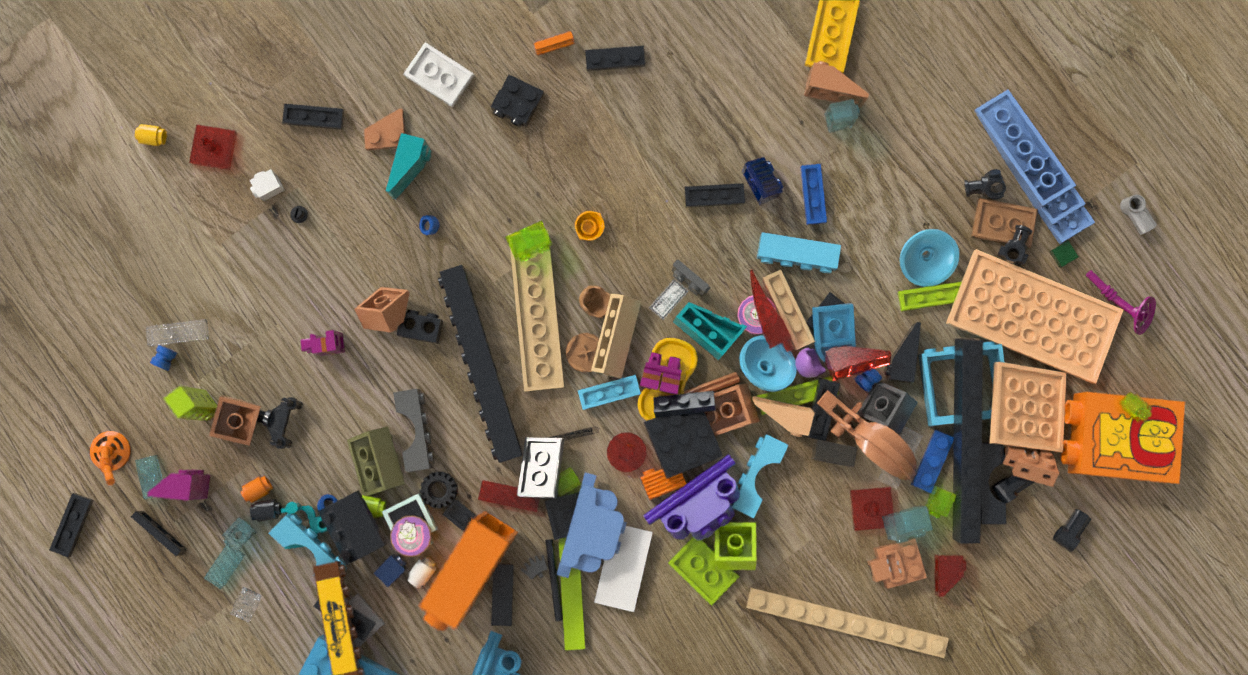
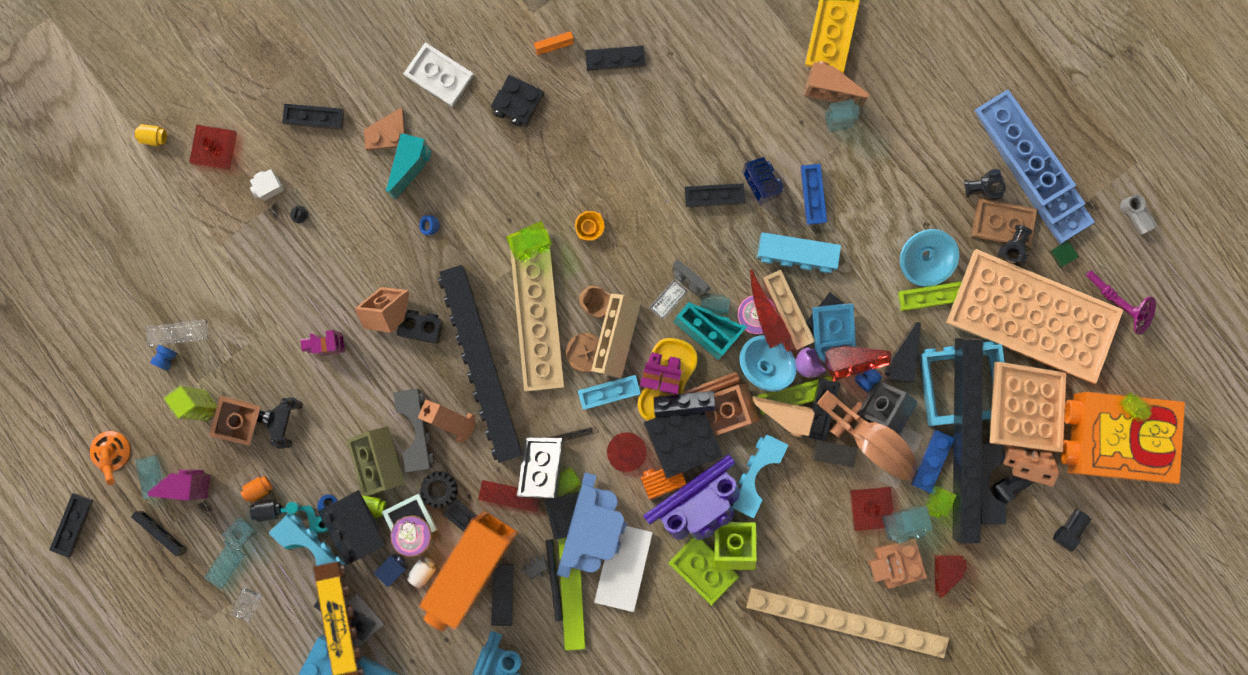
none -> nougat piece [418,400,475,443]
none -> clear light blue brick [701,293,730,315]

